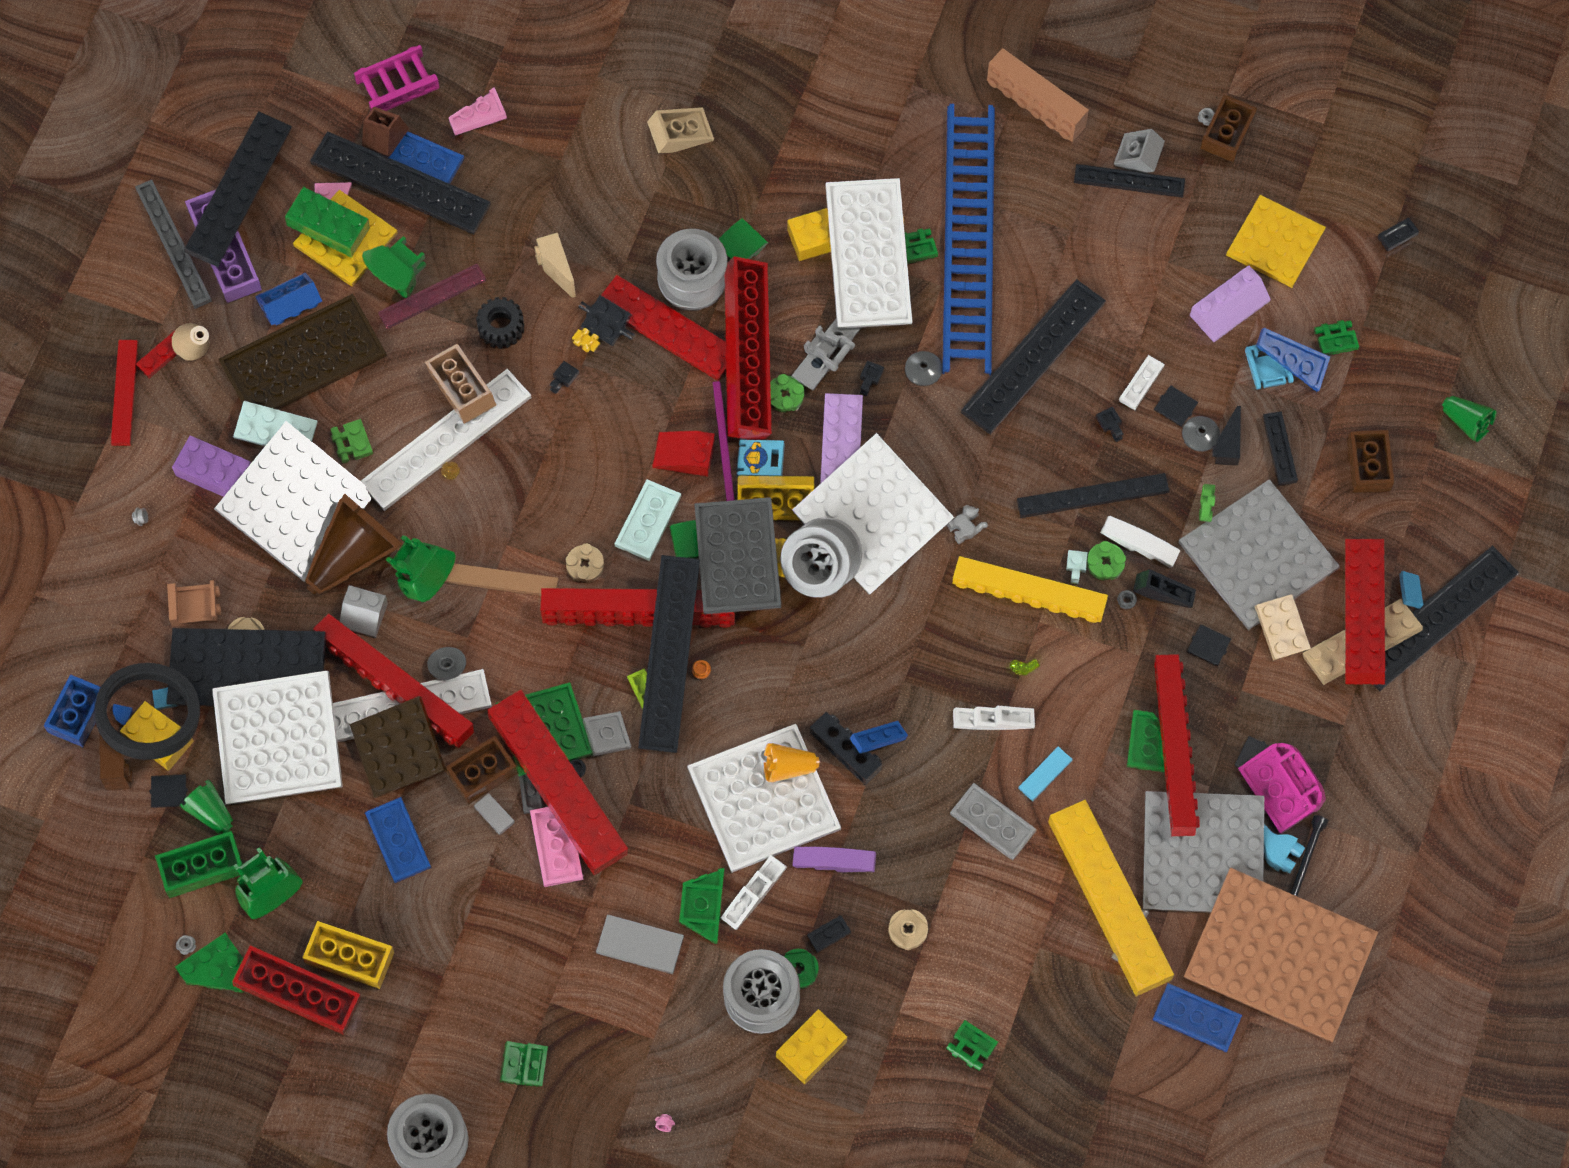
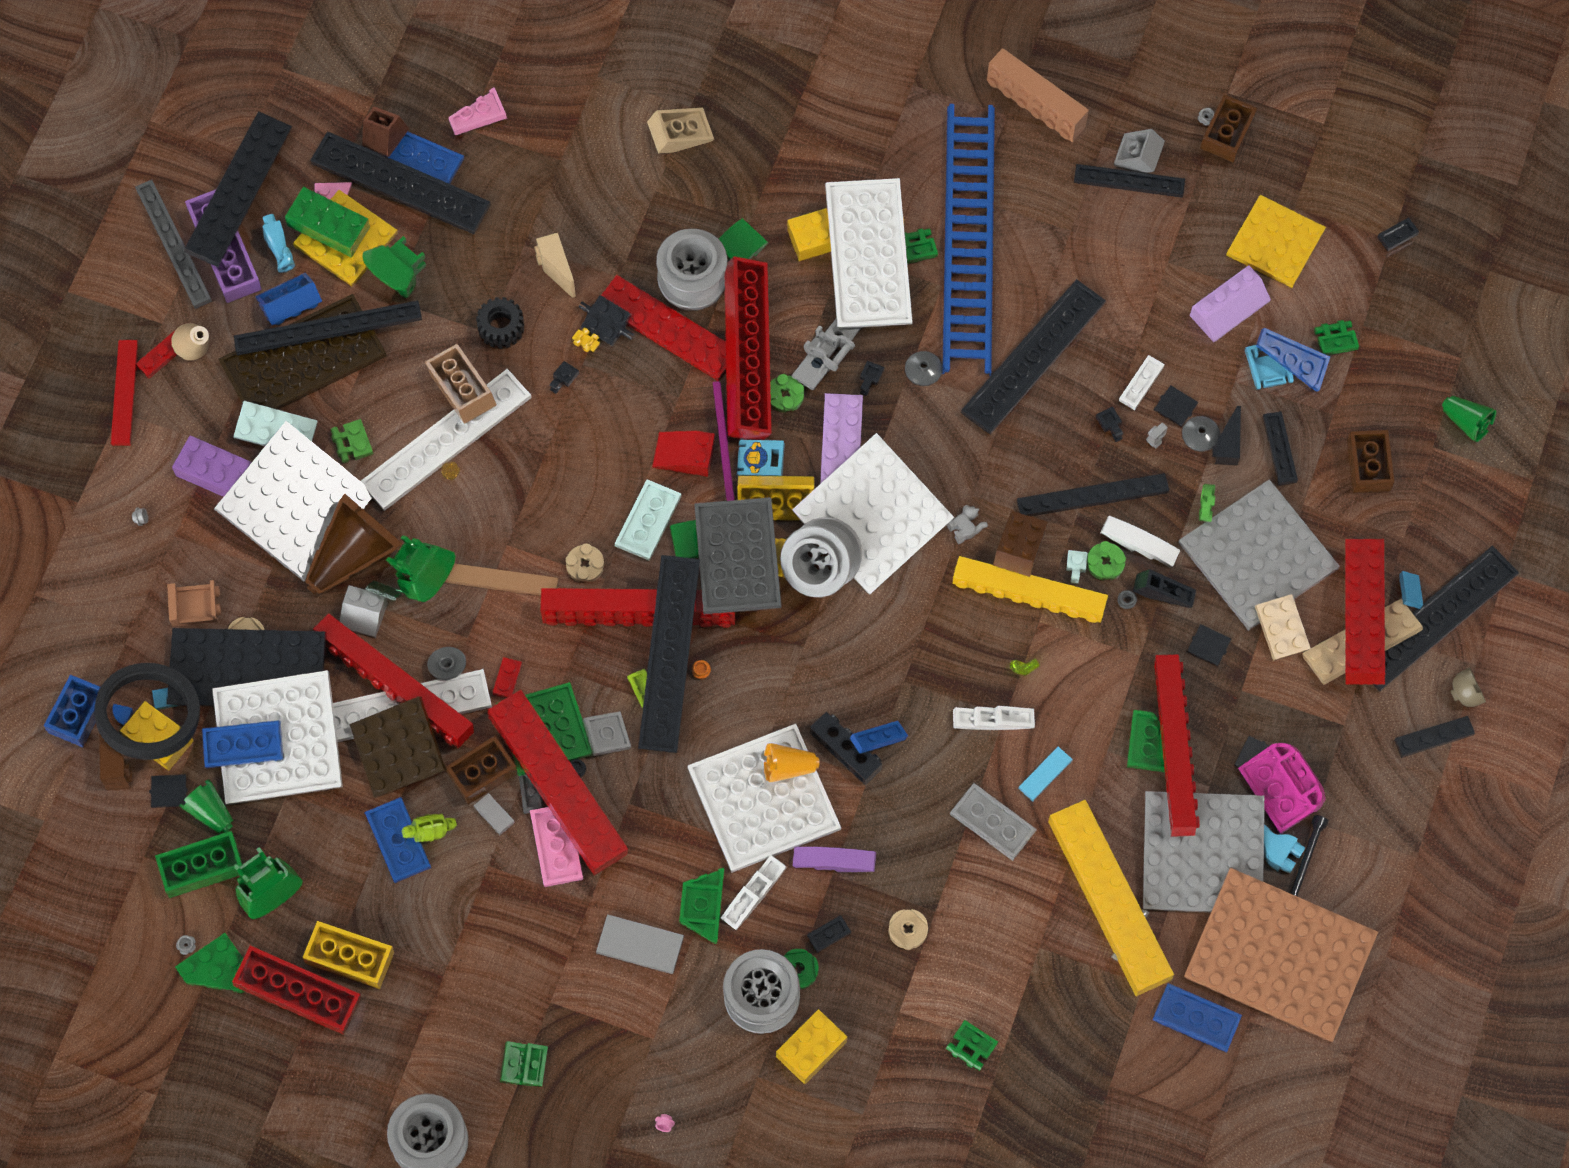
dark pink fence [354,45,439,111] -> none
clear pink tile [378,264,486,329] -> none
none -> blue tile [202,720,284,768]
none -> black plate [233,301,422,355]
none -> medium azure hips [263,214,295,273]
none -> clear green piece [366,580,403,601]
none -> lime piece [401,814,457,842]
none -> red plate [492,657,522,698]
none -> reddish brown brick [993,511,1048,577]
none -> light grey plate [1146,423,1168,449]
none -> black plate [1394,716,1475,758]
none -> dark tan cylinder [1450,667,1486,707]

